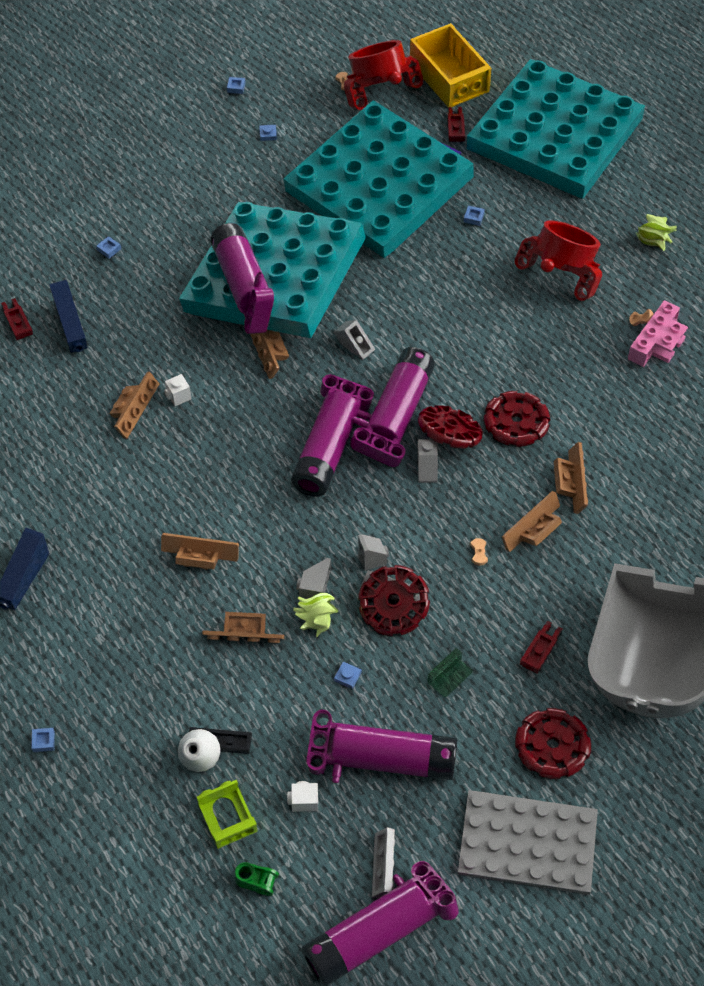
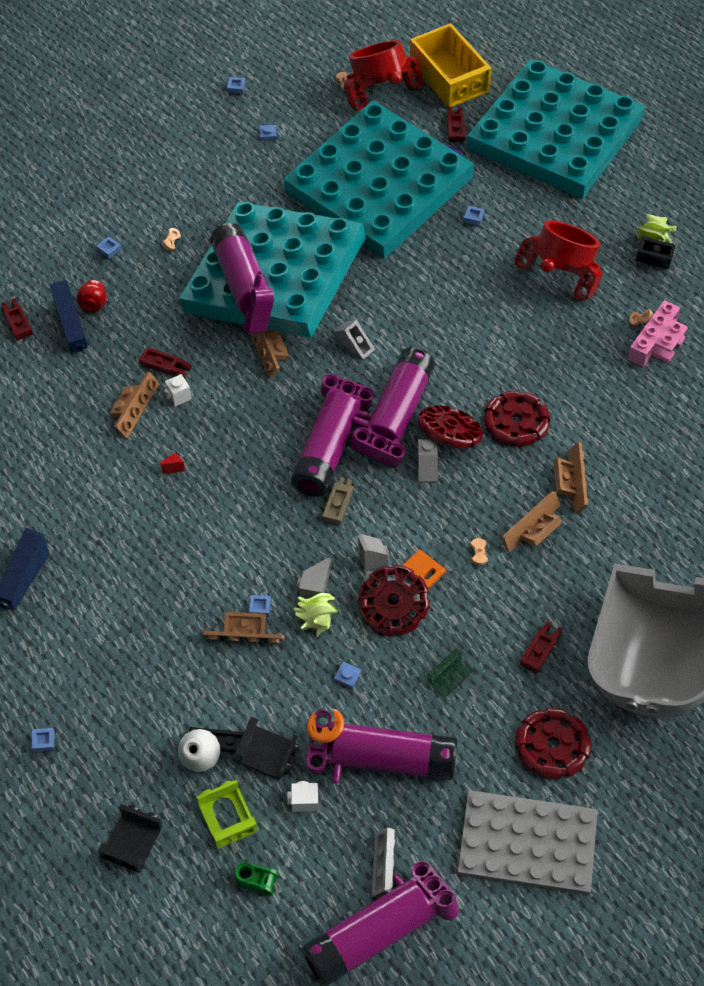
medium nougat bracket [161,533,239,569] -> none
none -> red piece [77,280,107,312]
none -> black panel [98,804,163,873]
none -> dark red hinge [139,347,192,379]
none -> red slope [160,453,185,474]
none -> light nougat piece [162,228,181,251]
none -> black panel [232,717,299,780]
none -> medium blue plate [249,595,271,617]
none -> orange head [307,708,344,743]
none -> dark tan hinge [322,477,354,525]
none -> orange piece [403,549,446,589]
none -> black brick [635,236,676,269]

